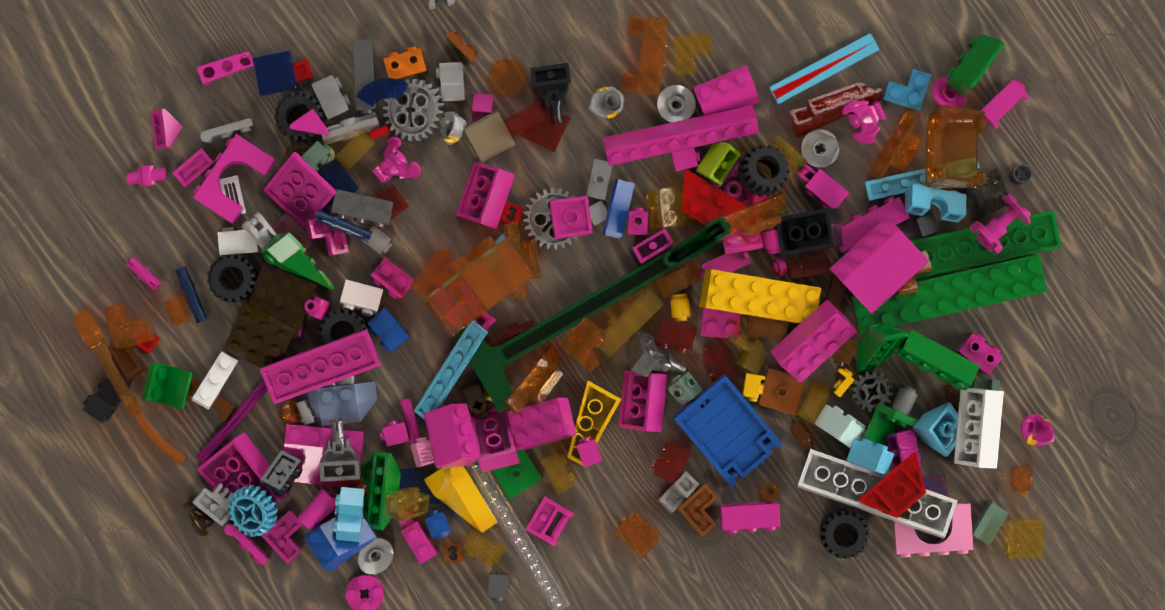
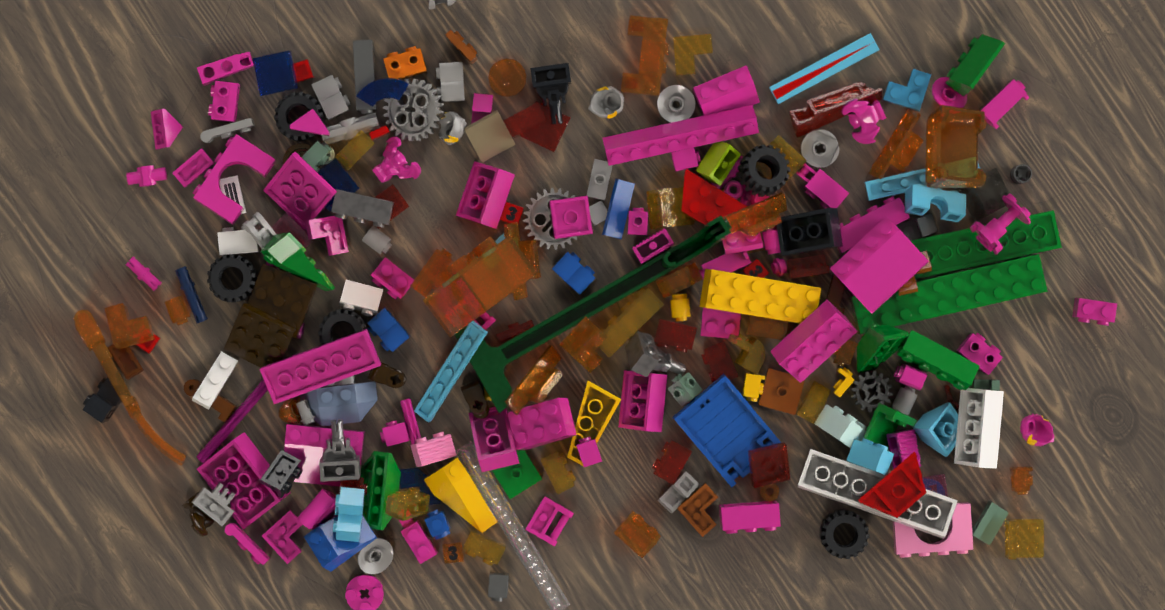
green bracket [141,362,192,410] -> none
medium azure gear [227,485,278,537] -> none
dark pink axle [304,296,331,320] -> none
dark blue pin [314,210,373,243] -> none
dark pink slope [424,403,480,468] -> none
reddish brown piece [790,421,814,451] -> none
none -> dark pink brick [208,81,240,123]
none -> dark brown piece [368,362,406,388]
none -> blue brick [552,252,595,295]
none -> red tile [742,258,769,278]
none -> clear red plate [748,442,790,488]
none -> dark pink brick [893,364,927,391]
none -> dark pink brick [1072,298,1117,326]

